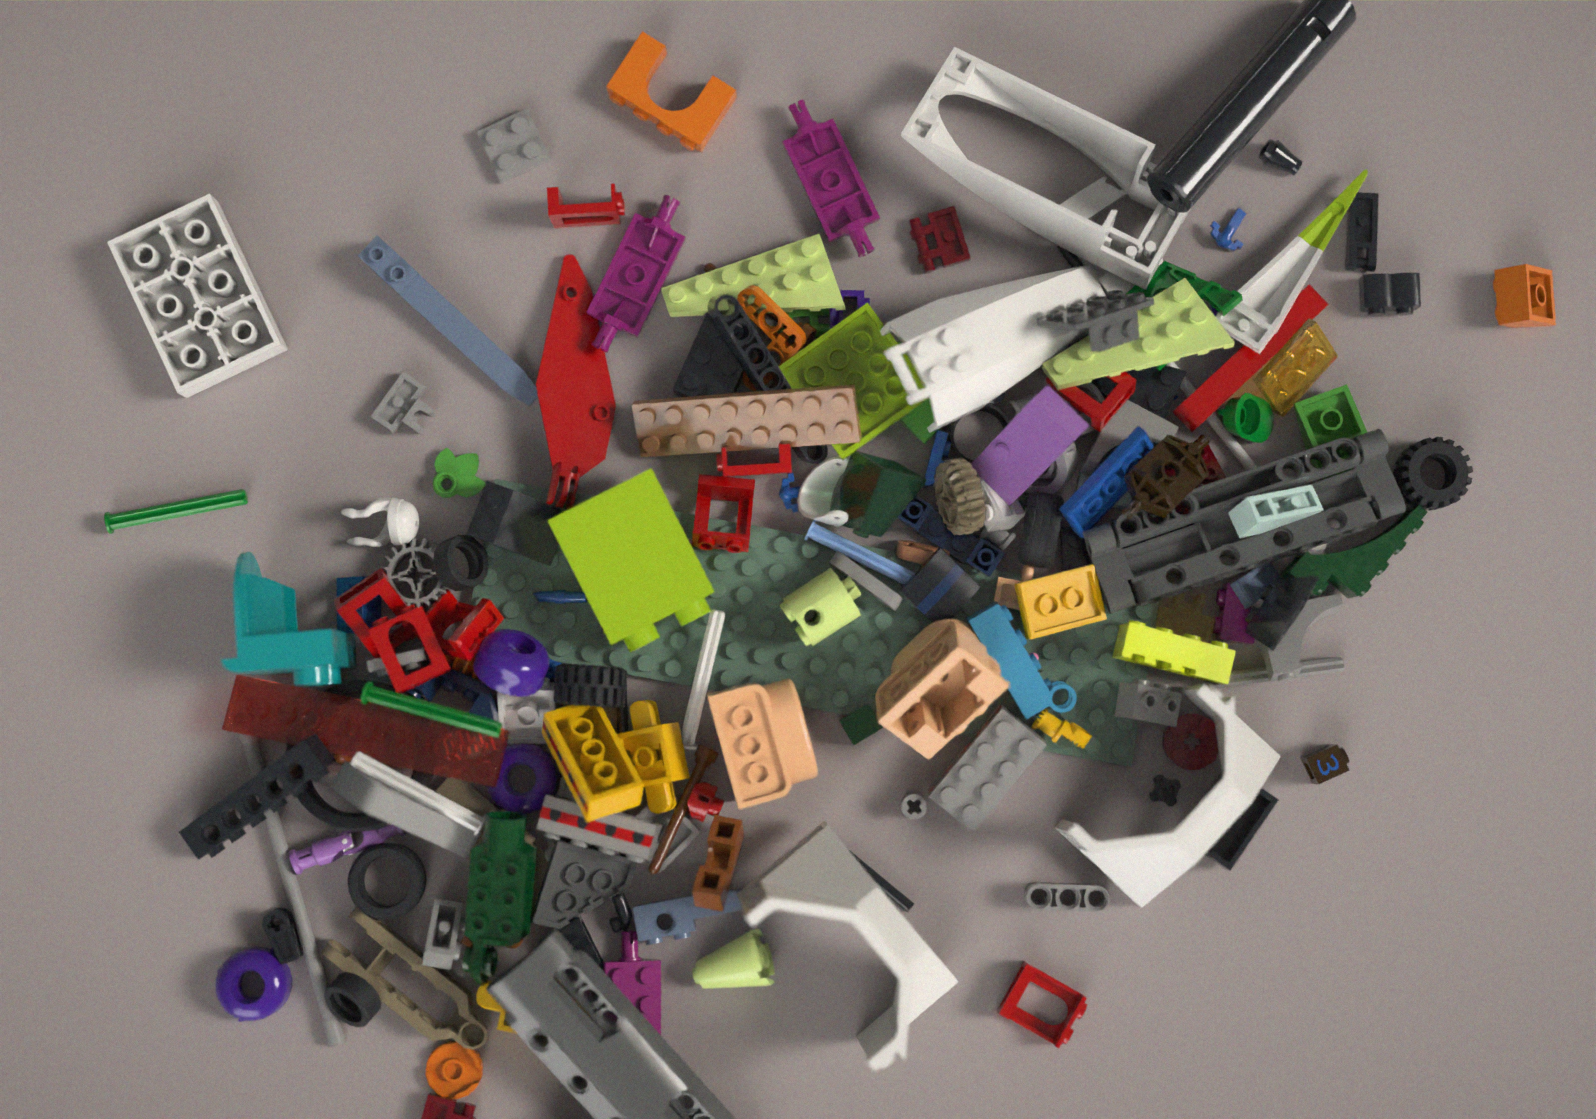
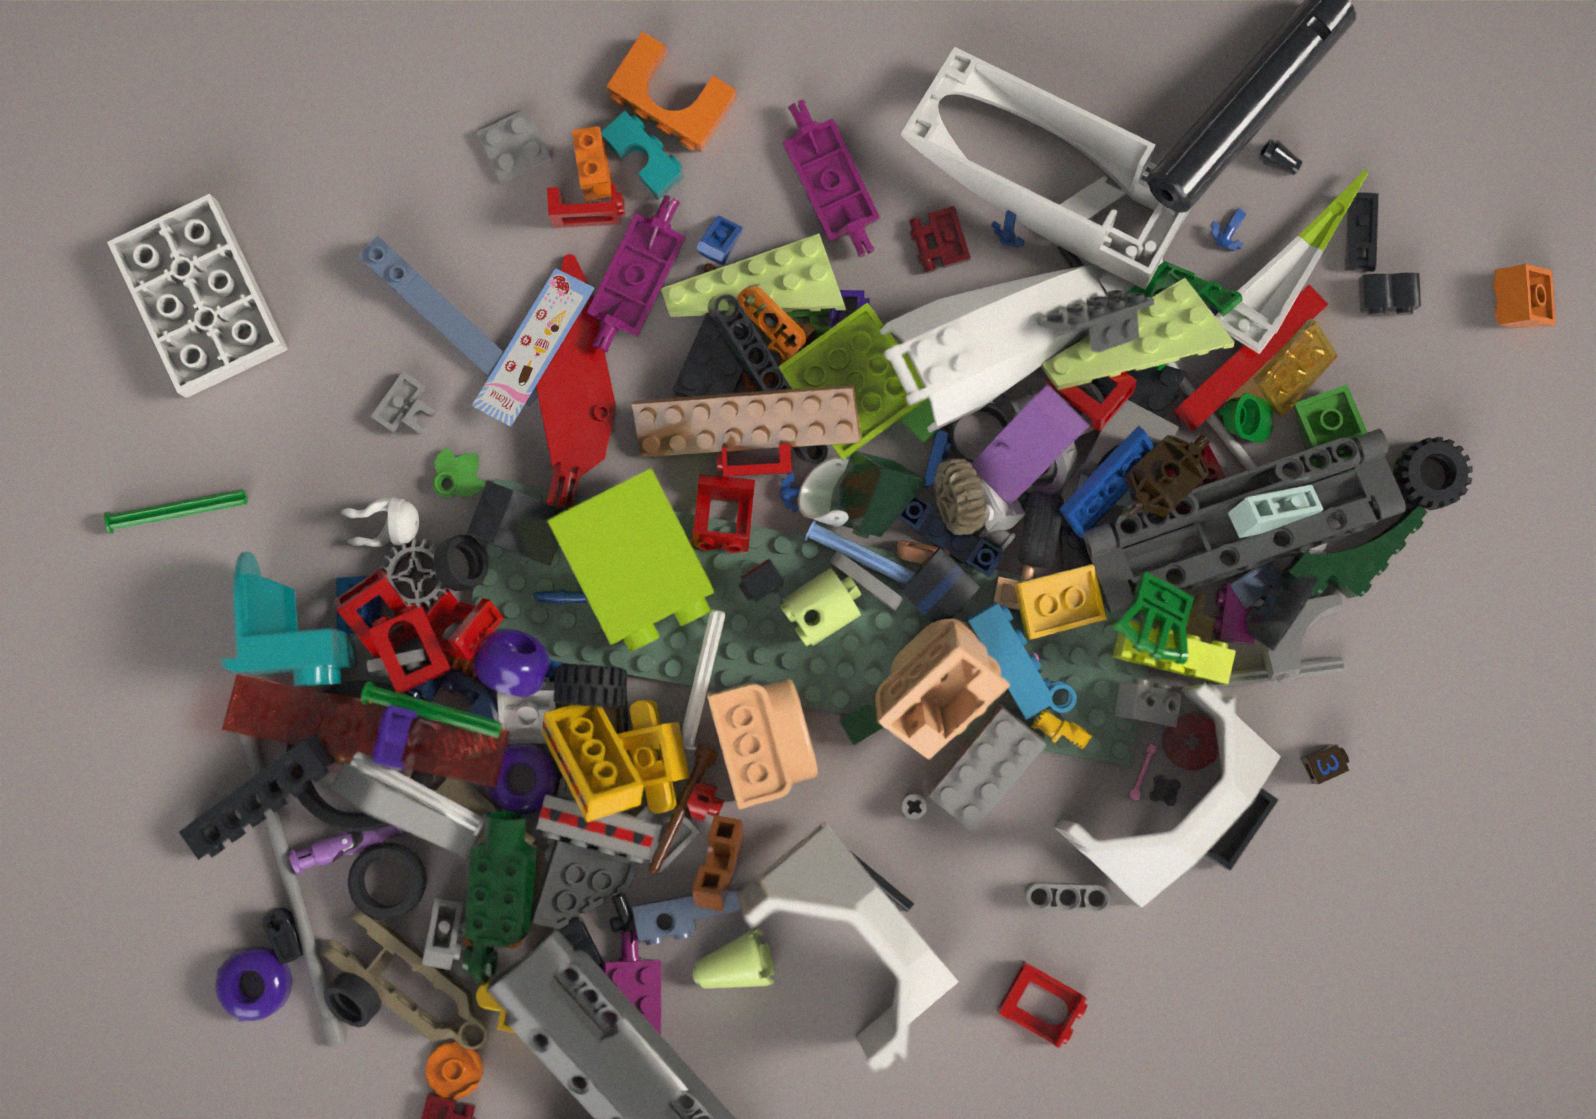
none -> dark purple window [371,705,417,771]
none -> sticker [472,269,594,426]
none -> orange panel [572,126,612,202]
none -> teal arch [601,111,683,200]
none -> blue slope [696,215,743,265]
none -> black brick [738,558,784,602]
none -> blue piece [991,210,1025,248]
none -> green plate [1112,571,1194,665]
none -> bright pink hinge [1129,744,1157,800]

